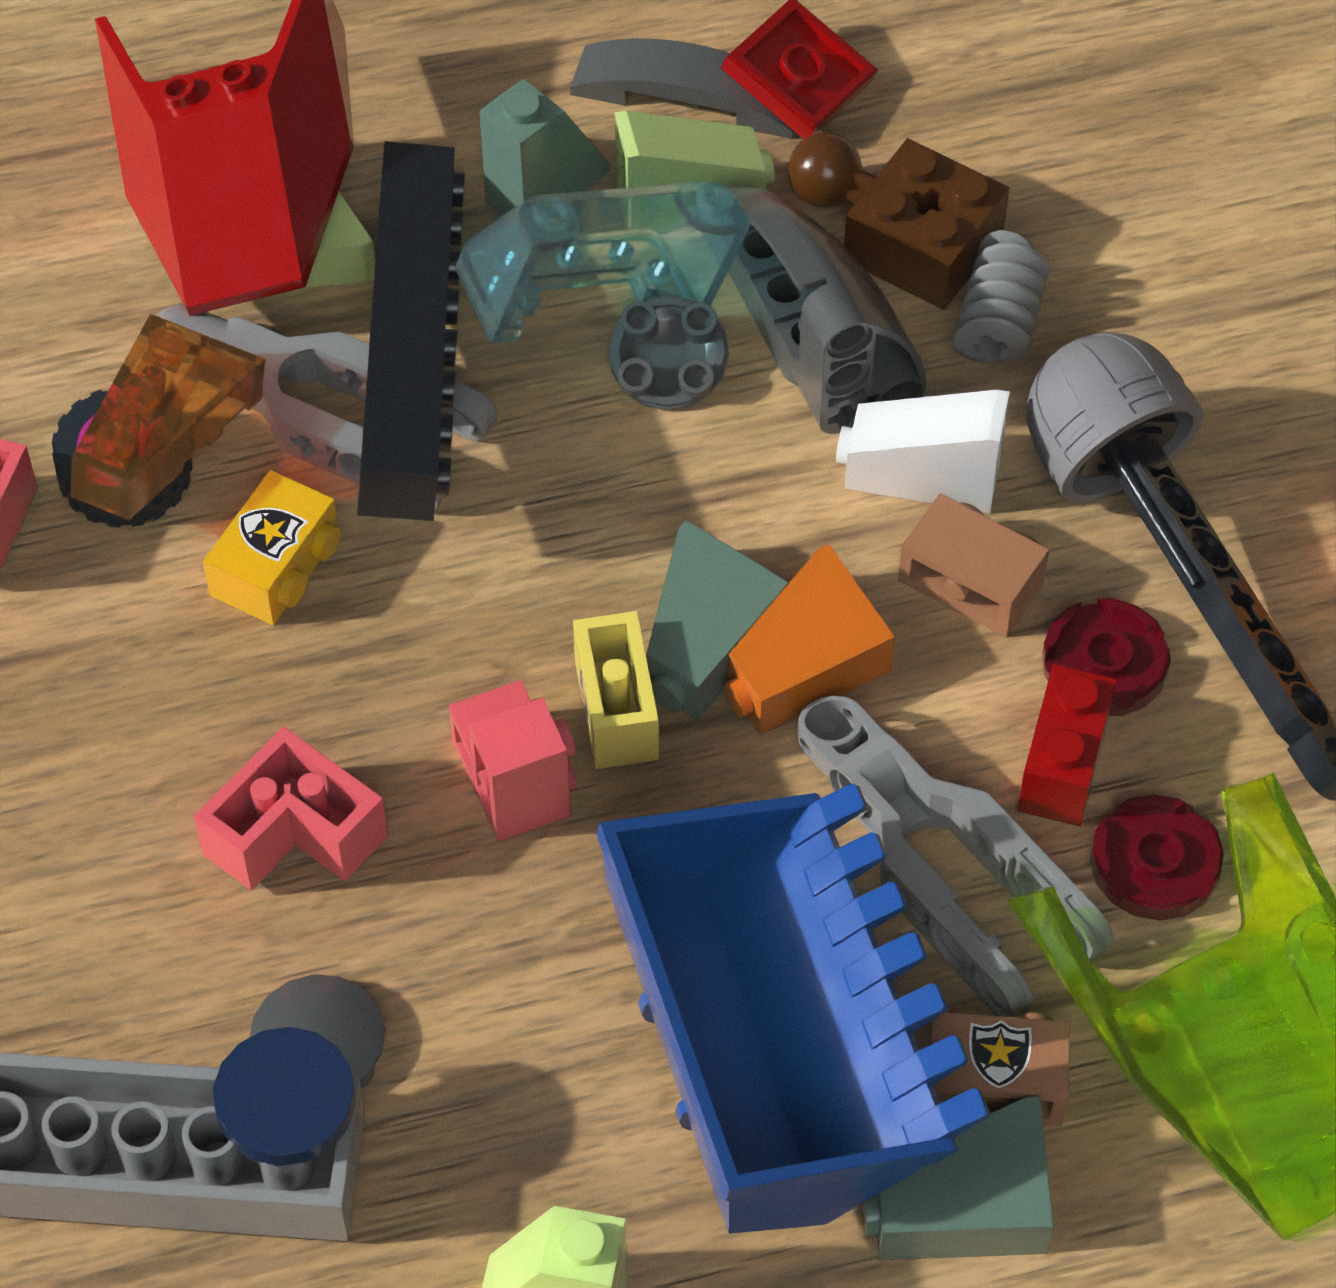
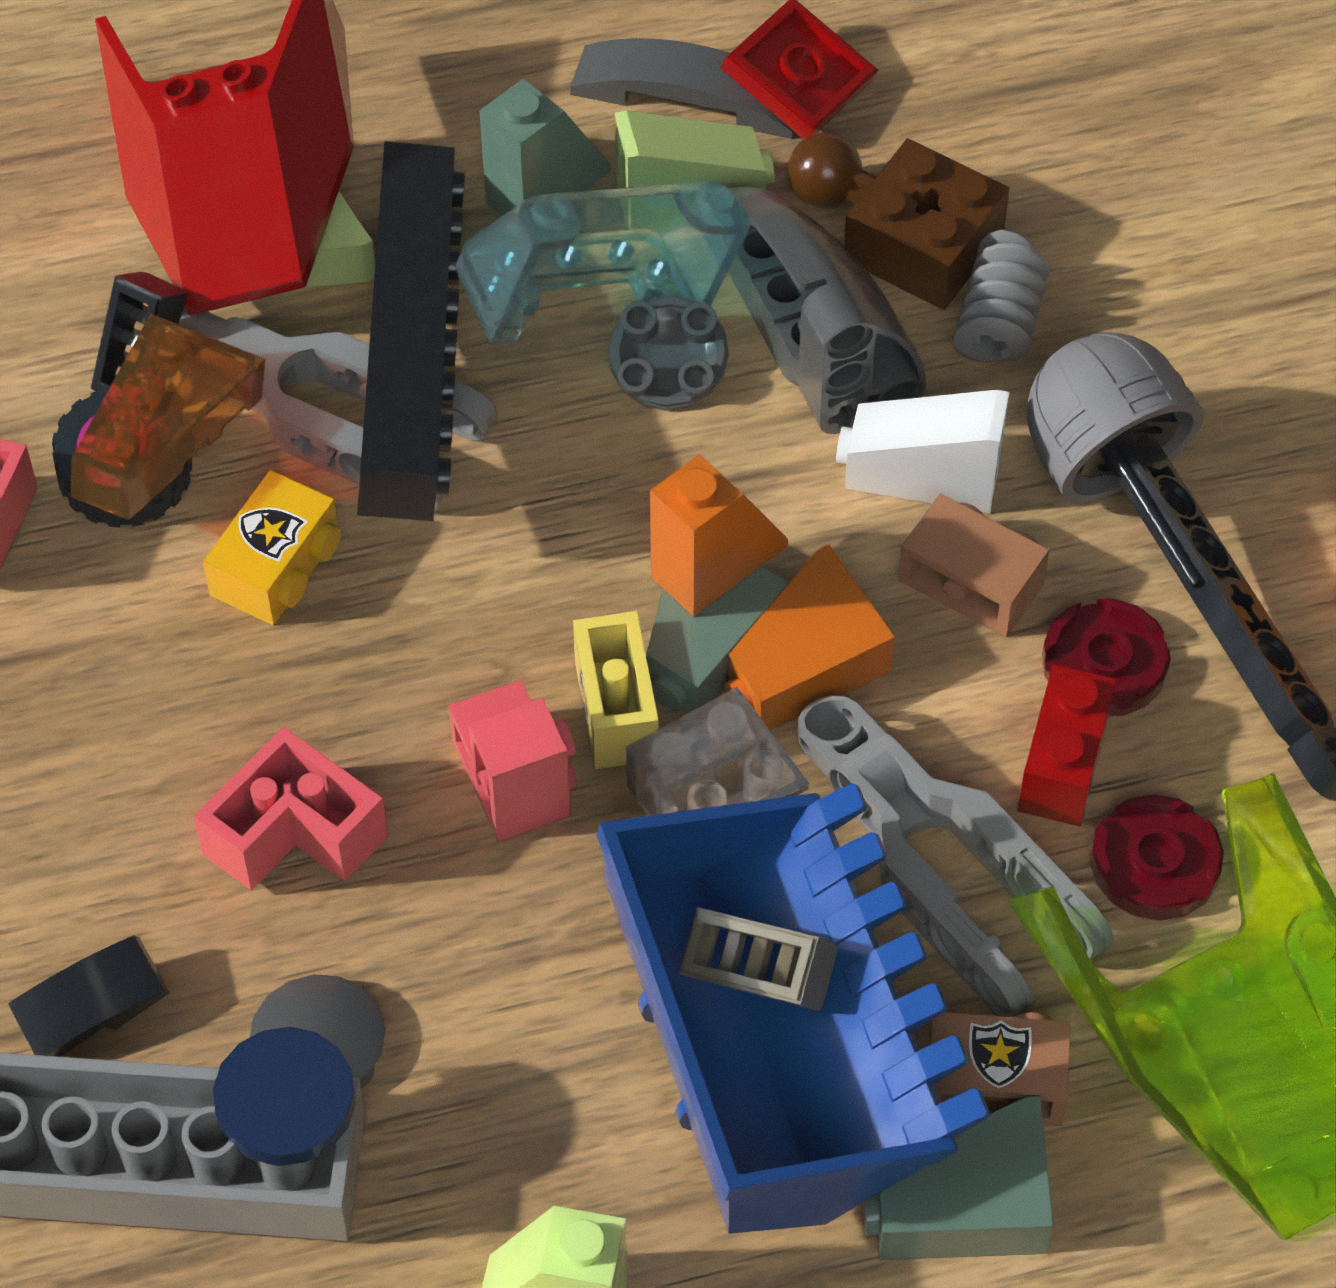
none -> black slope [8,935,170,1057]
none -> black slope [90,272,187,394]
none -> clear slope [626,687,809,816]
none -> orange slope [650,454,788,617]
none -> dark tan slope [679,907,838,1012]

